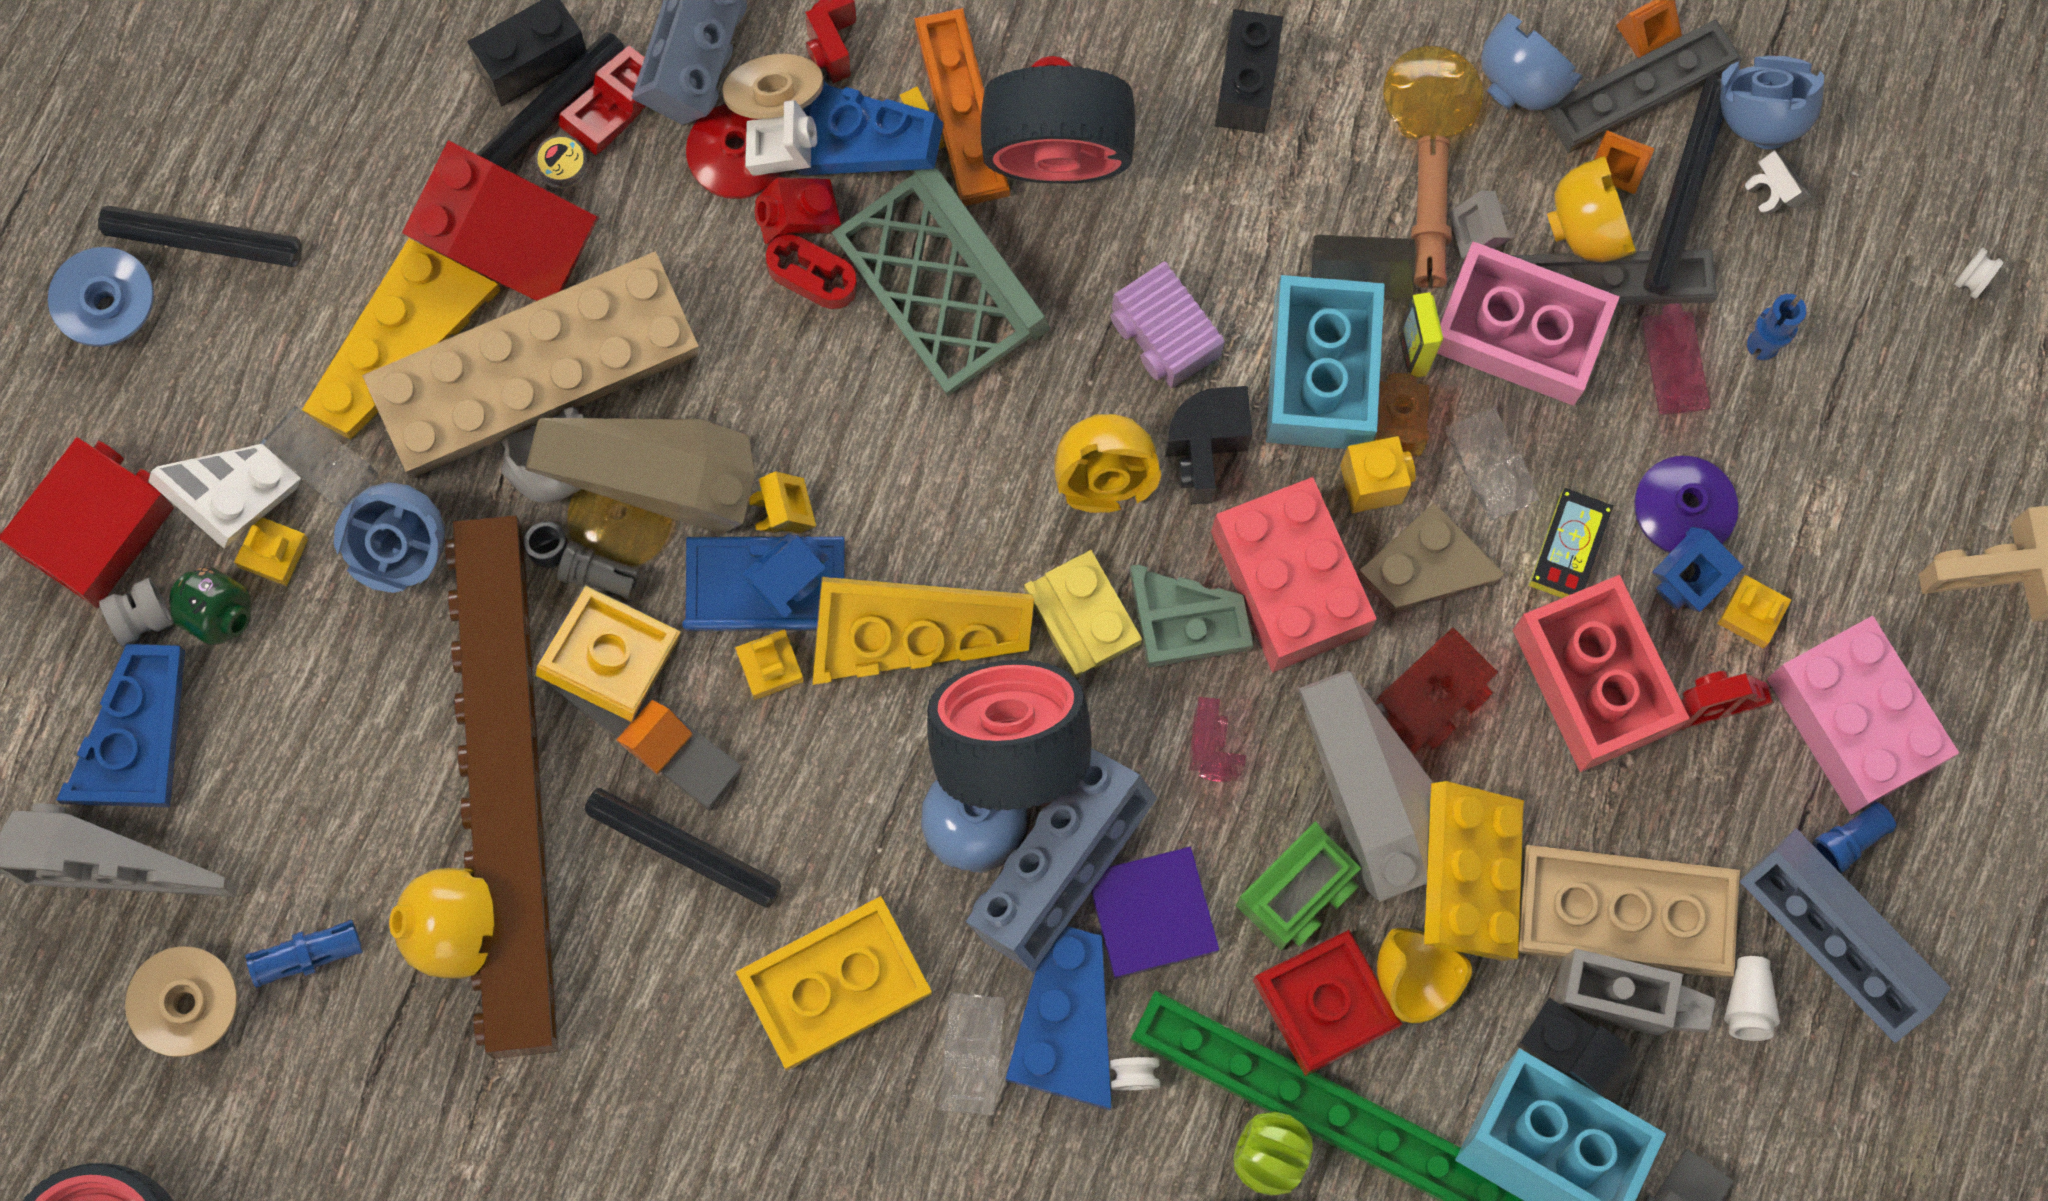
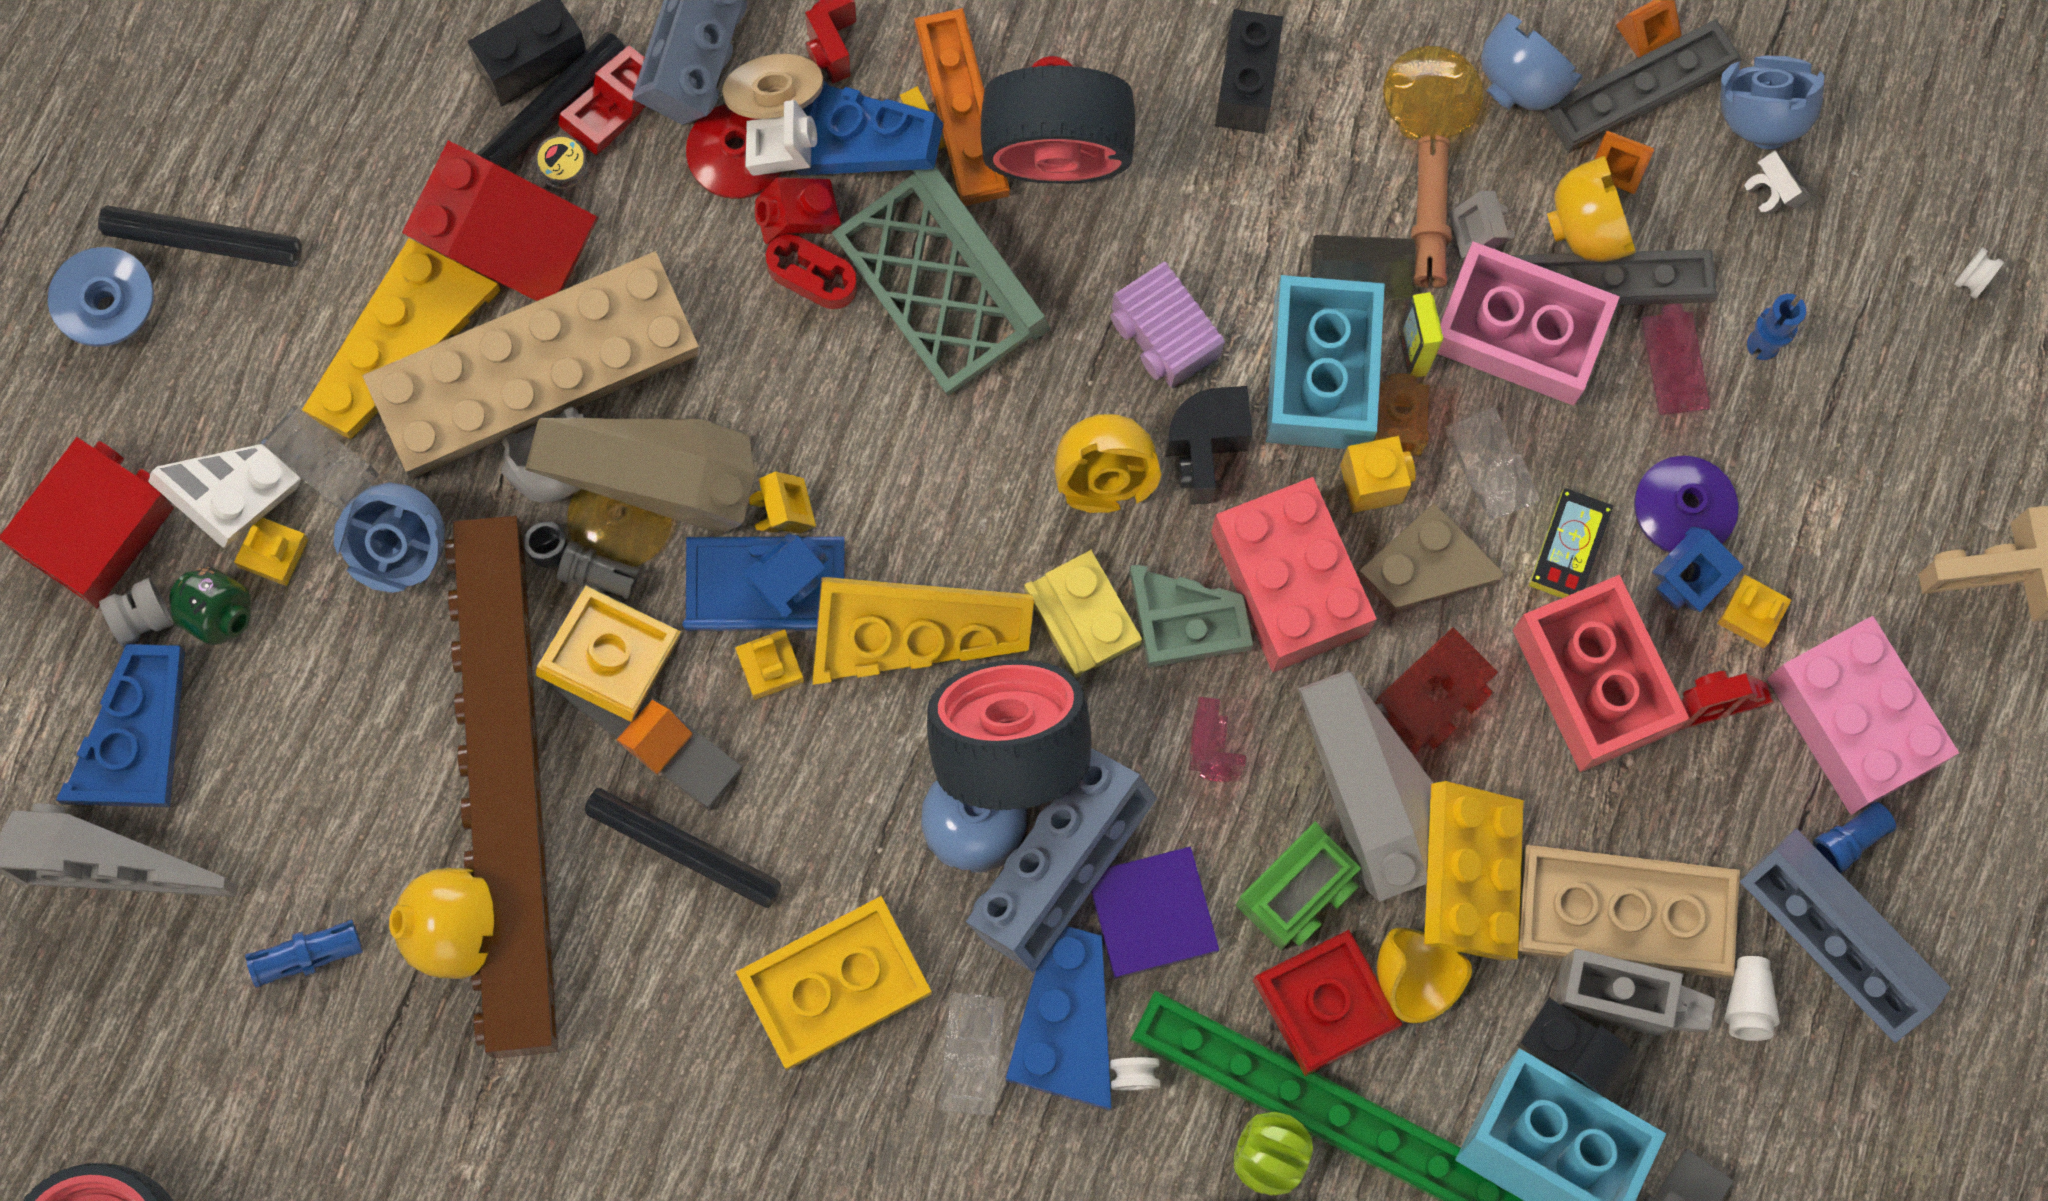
tan dish [125,946,238,1057] -> none
black axle [1643,74,1723,296] -> none

